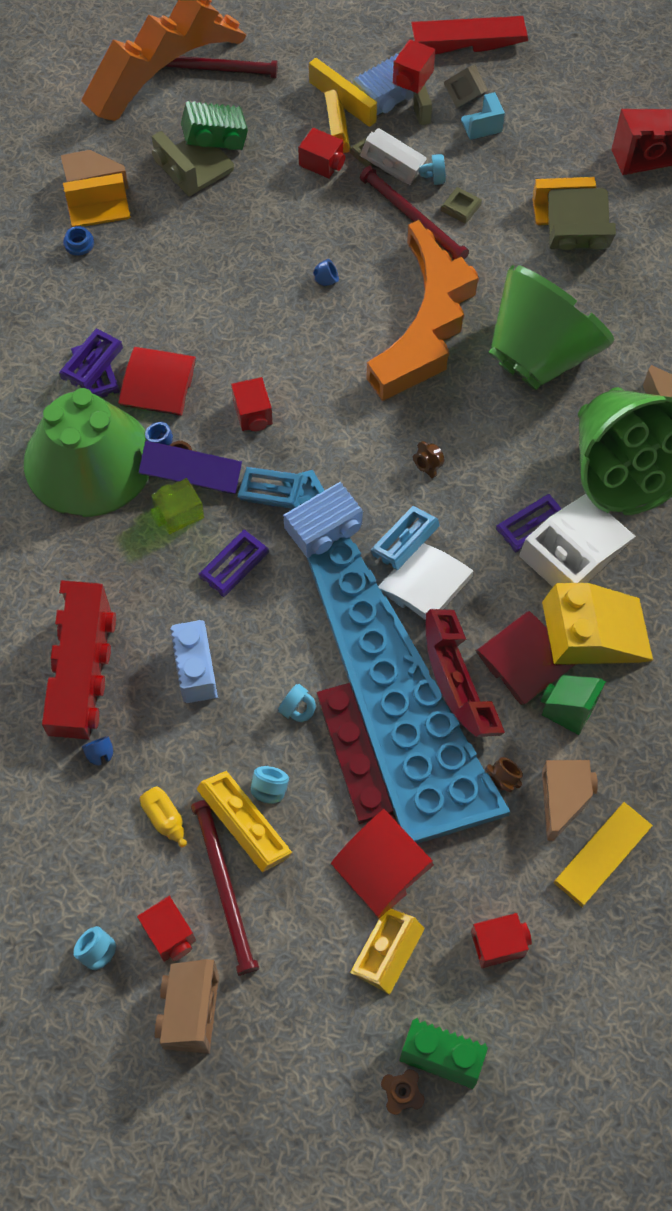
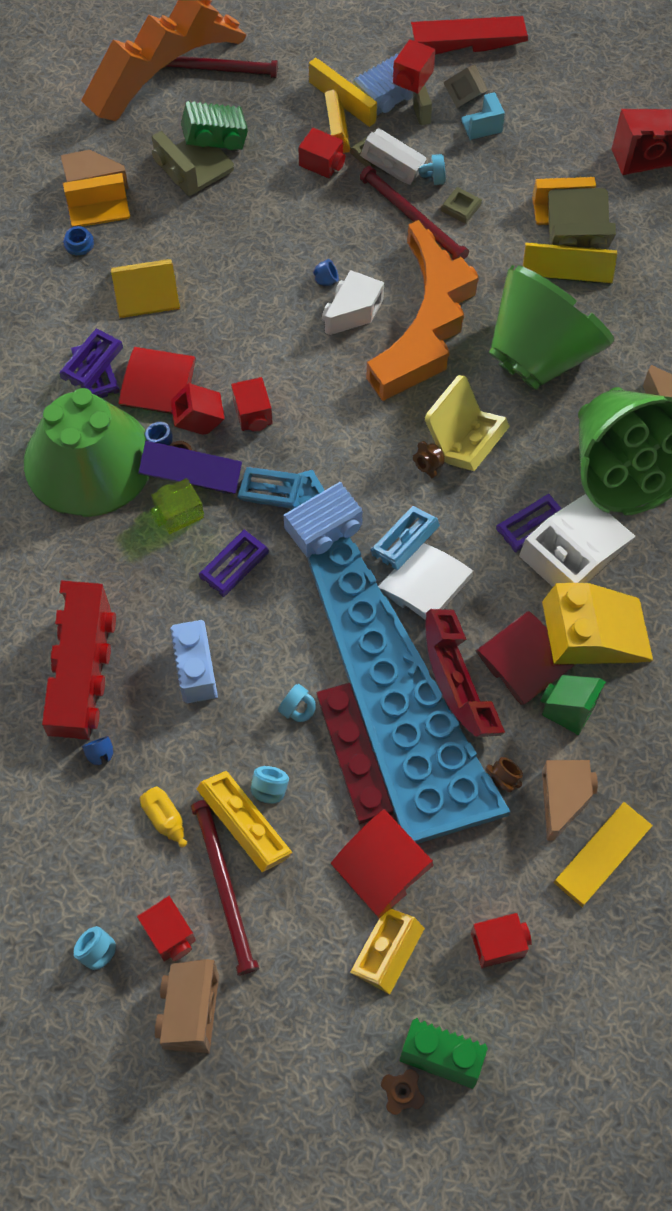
none -> yellow slope [111,259,180,318]
none -> red brick [171,383,225,435]
none -> white slope [322,270,384,335]
none -> light yellow bracket [425,375,510,471]
none -> yellow tile [522,243,617,283]

